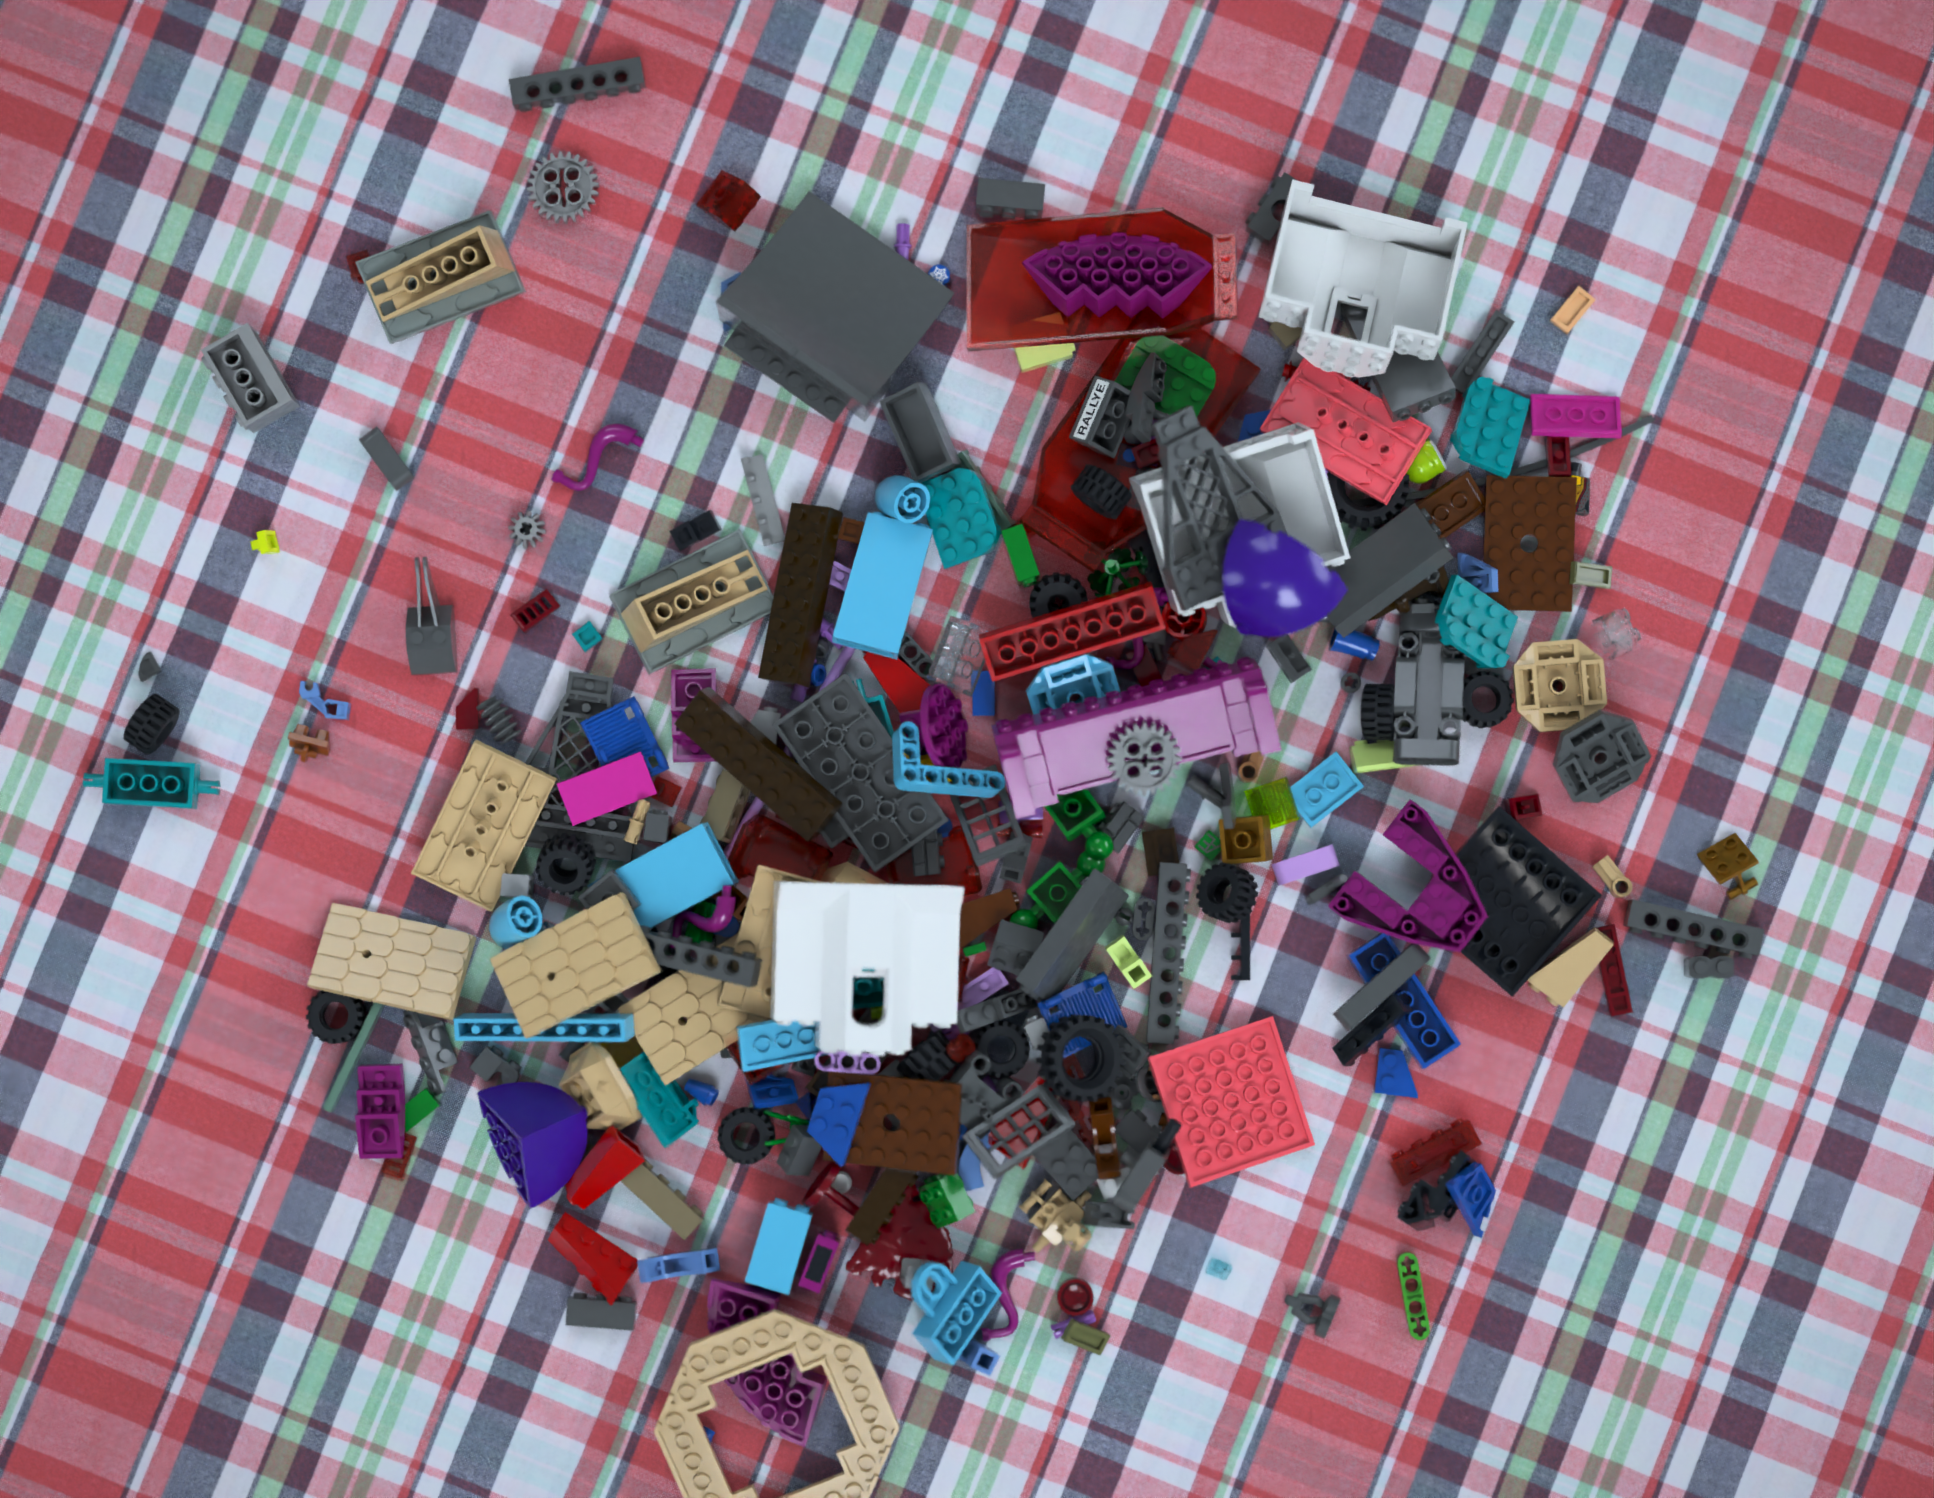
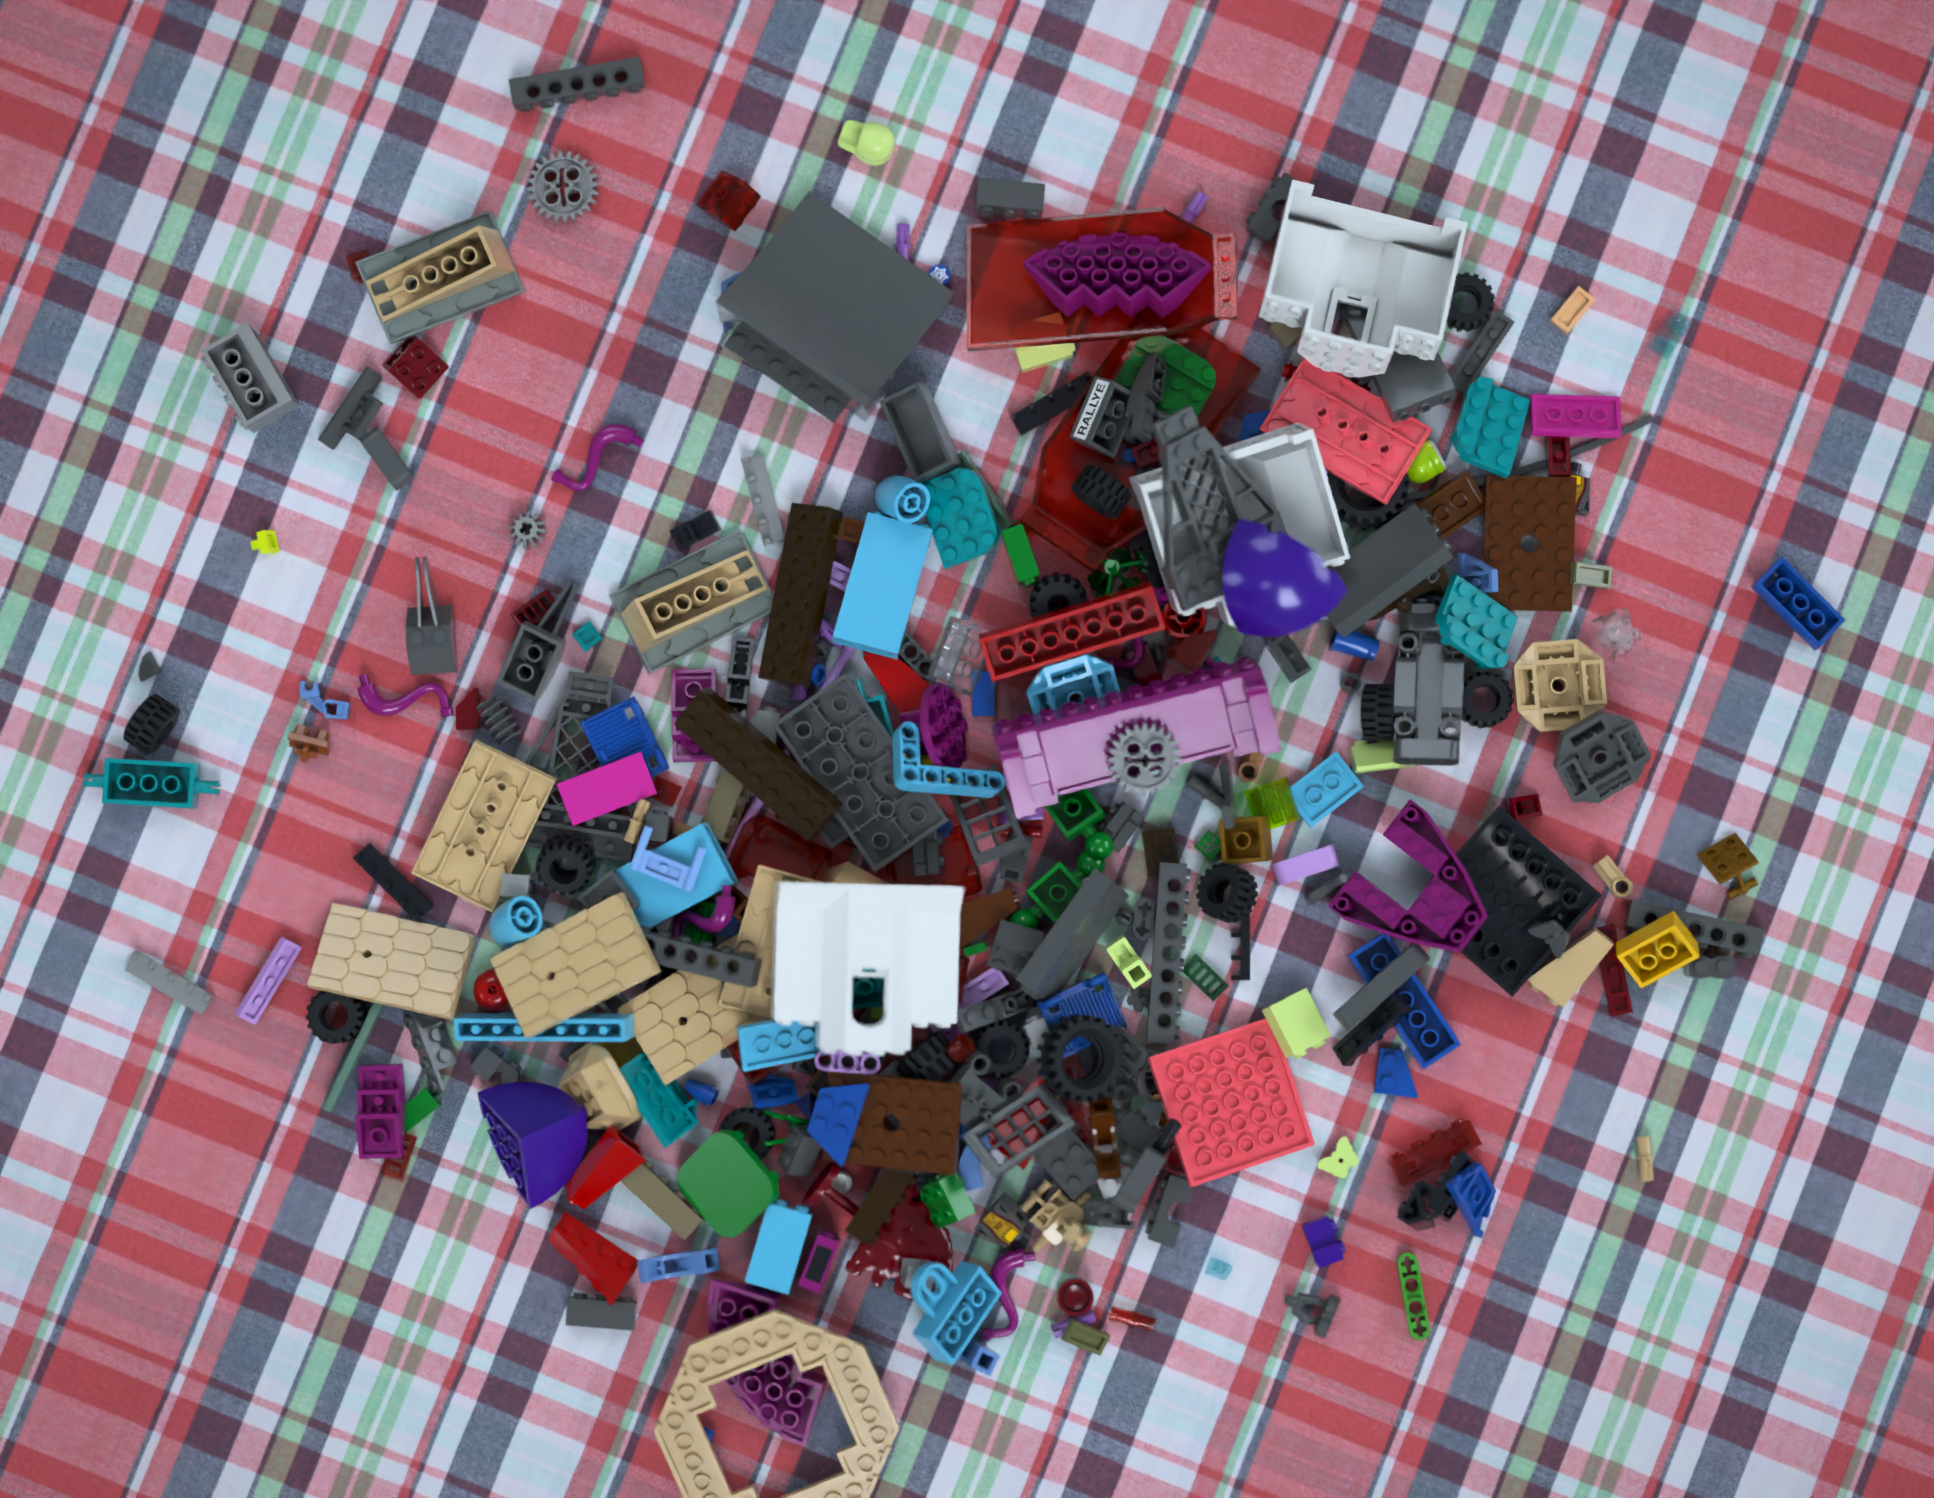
none -> light grey hinge [125,951,215,1015]
none -> lavender plate [234,936,302,1025]
none -> dark grey bracket [318,366,383,450]
none -> black hinge [353,843,434,922]
none -> magenta animal [357,674,454,718]
none -> dark red bracket [381,335,449,399]
none -> red cylinder [473,968,511,1013]
none -> dark grey slope [497,579,580,702]
none -> light blue plate [629,825,707,892]
none -> green tile [677,1128,780,1238]
none -> black slope [725,636,755,718]
none -> yellowish green piece [838,120,895,166]
none -> torso [974,1192,1032,1247]
none -> black hinge [1010,371,1093,436]
none -> clear red pin [1109,1306,1156,1332]
none -> dark grey plant [1127,987,1150,1012]
none -> dark grey arch [1145,1174,1195,1248]
none -> medium lavender axle [1175,191,1208,235]
none -> clear green slope [1183,954,1229,1001]
none -> yellowish green brick [1262,988,1331,1059]
none -> dark purple brick [1301,1215,1346,1269]
none -> yellowish green animal [1317,1136,1359,1178]
none -> black tyre [1446,272,1495,332]
none -> dark grey animal [1528,920,1570,959]
none -> yellow brick [1616,911,1700,989]
none -> tan axle [1636,1136,1655,1182]
none -> clear light blue slope [1648,310,1693,360]
none -> blue brick [1751,557,1845,651]

